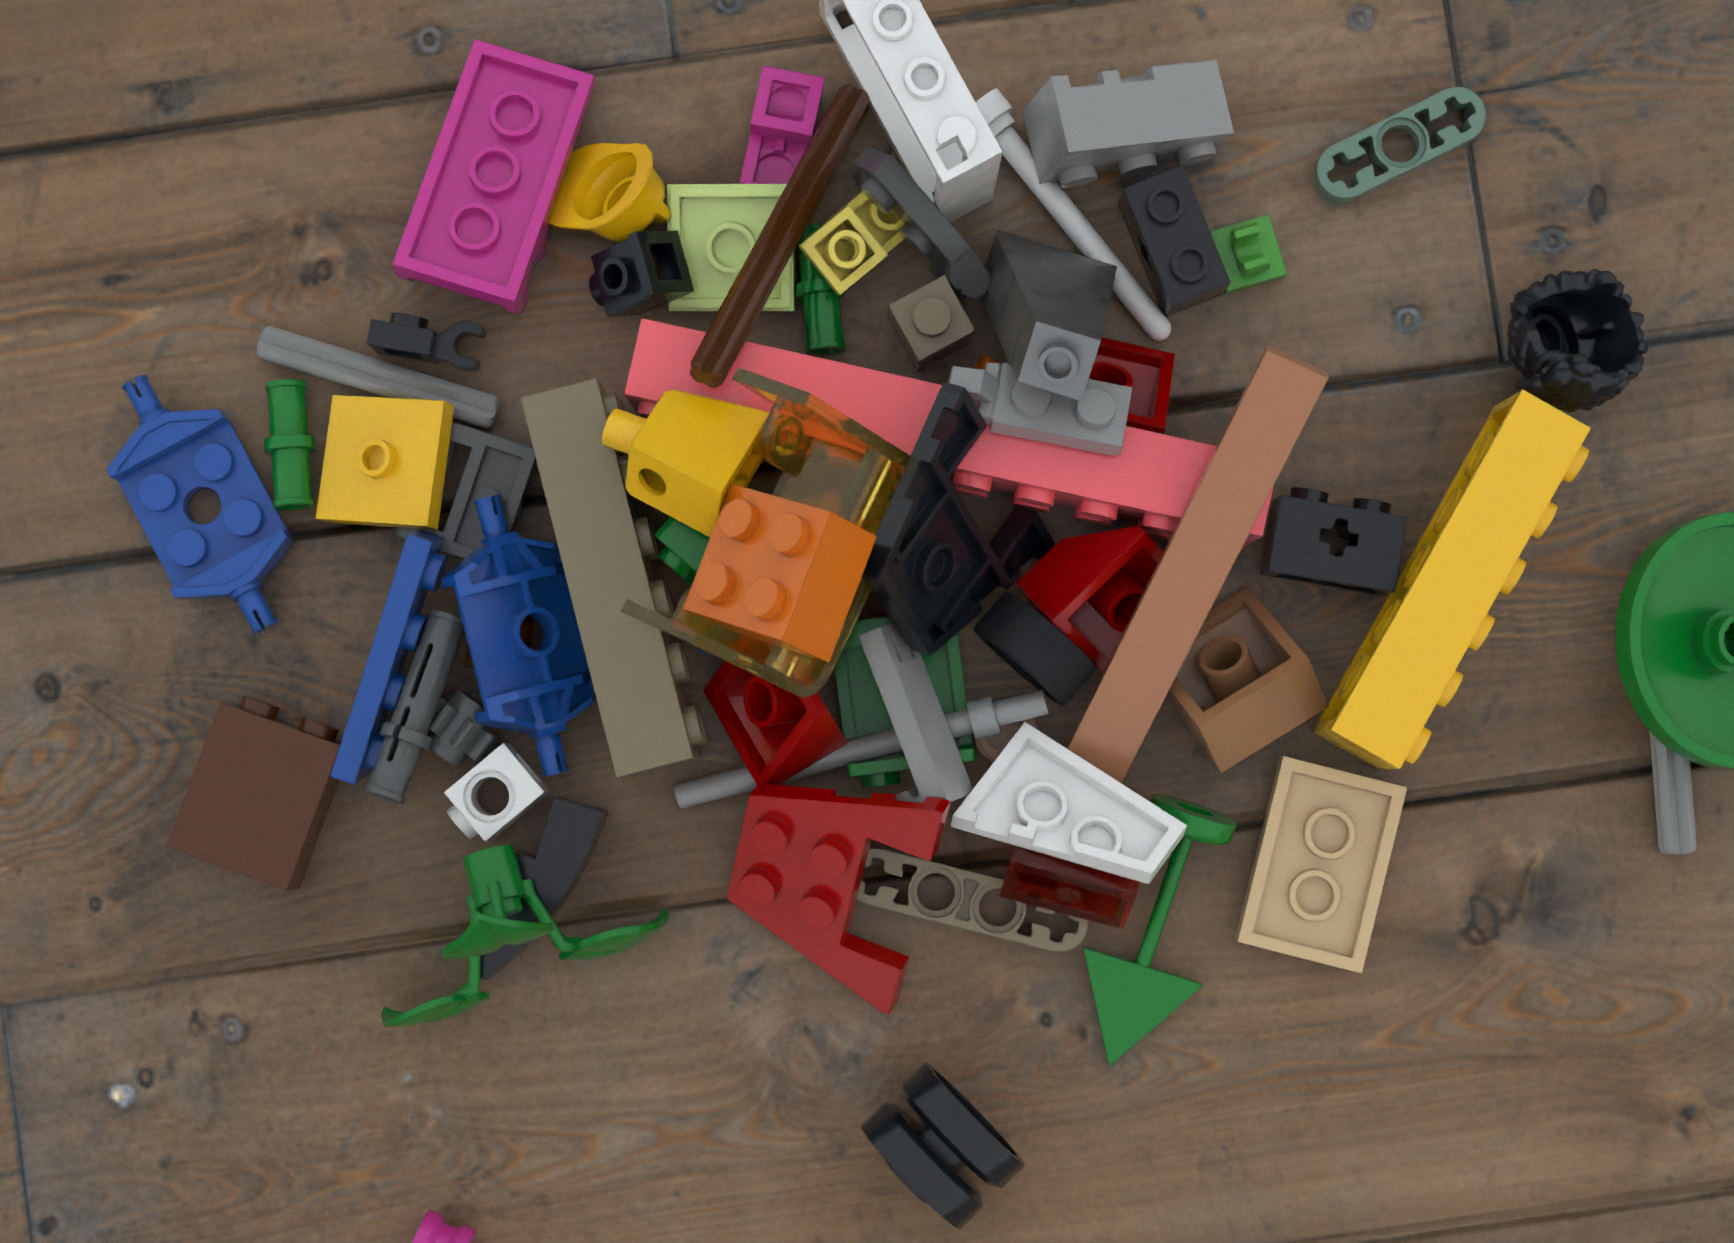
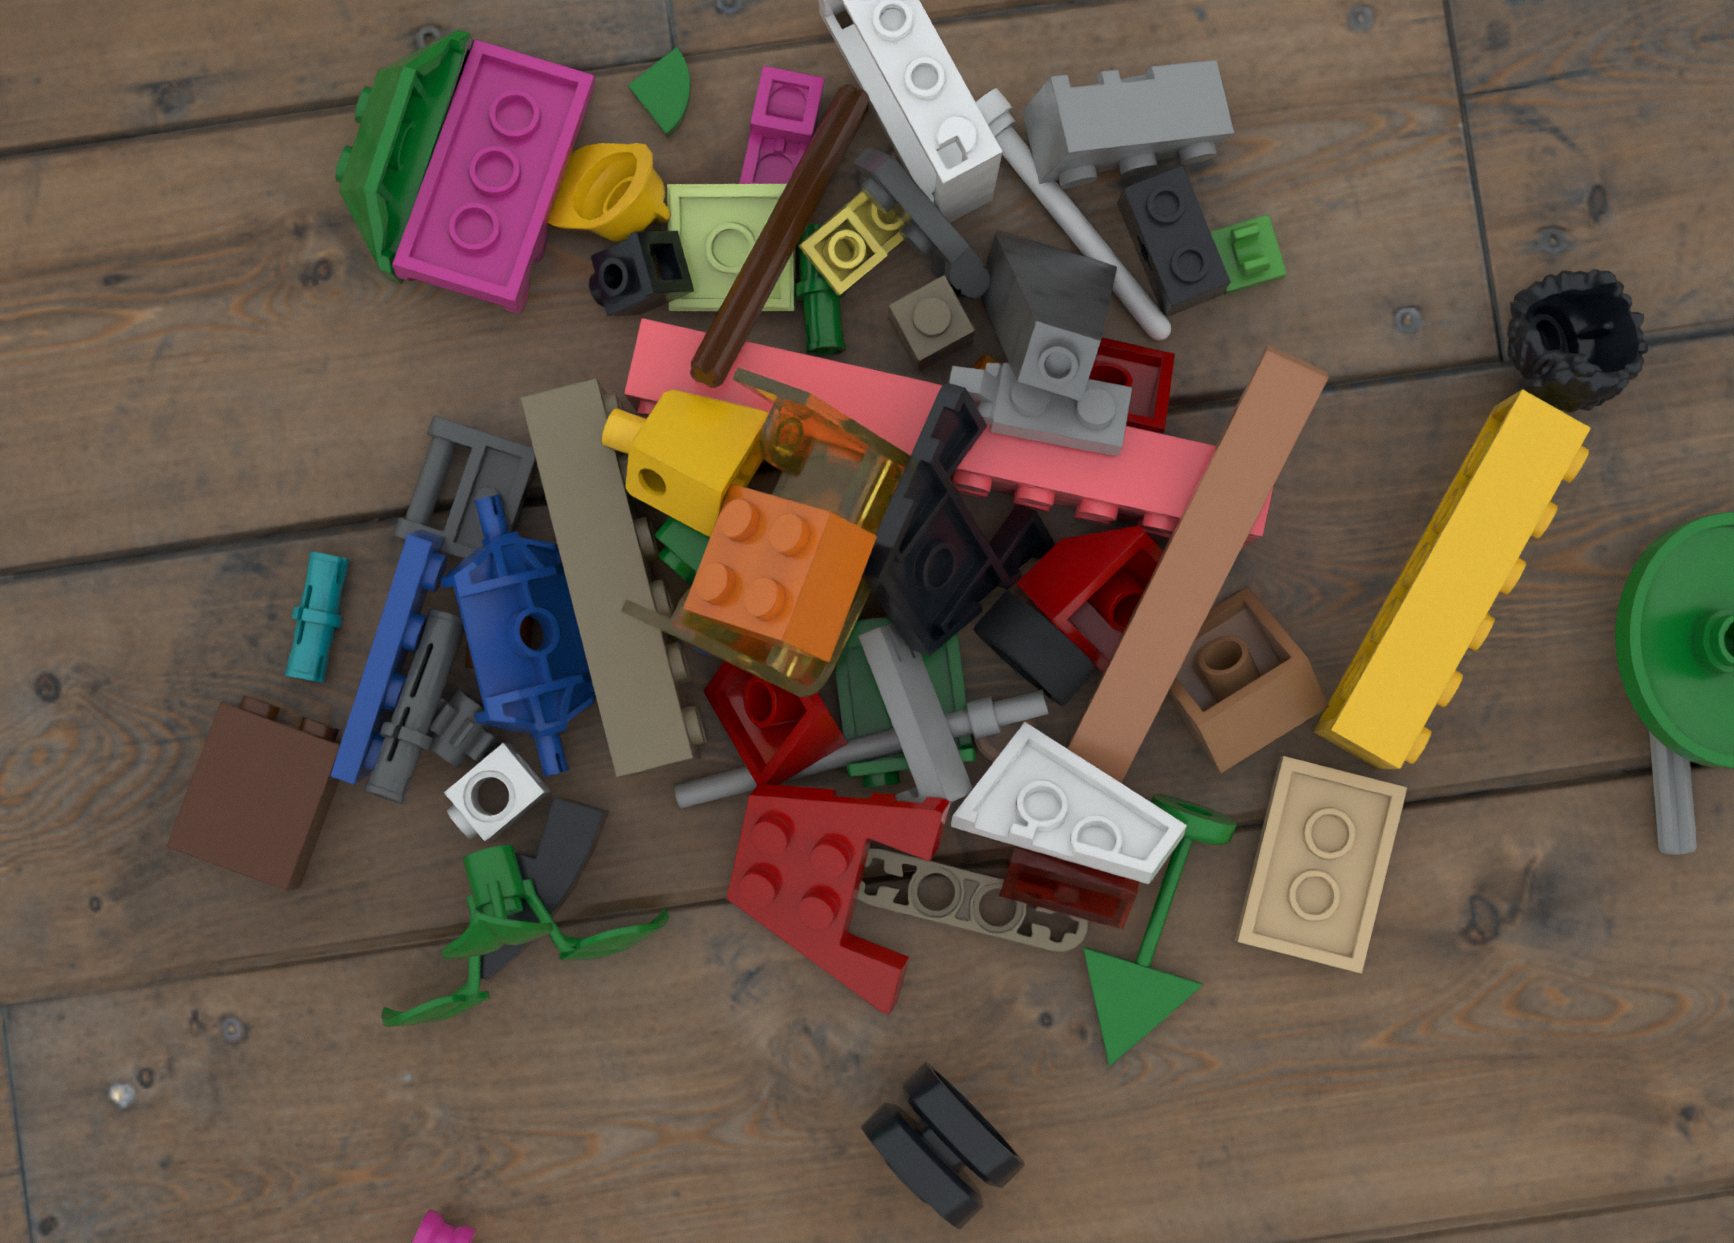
blue plate [106,375,293,635] -> none
light grey axle [256,326,500,429] -> none
green pin [264,379,315,511] -> none
yellow plate [315,395,455,530] -> none
black plate [366,313,486,372] -> none
black brick [1260,487,1407,596] -> none
sand green beam [1312,87,1486,204] -> none
none -> teal pin [284,551,351,683]
none -> green wedge [335,30,474,284]
none -> green tile [628,47,691,138]

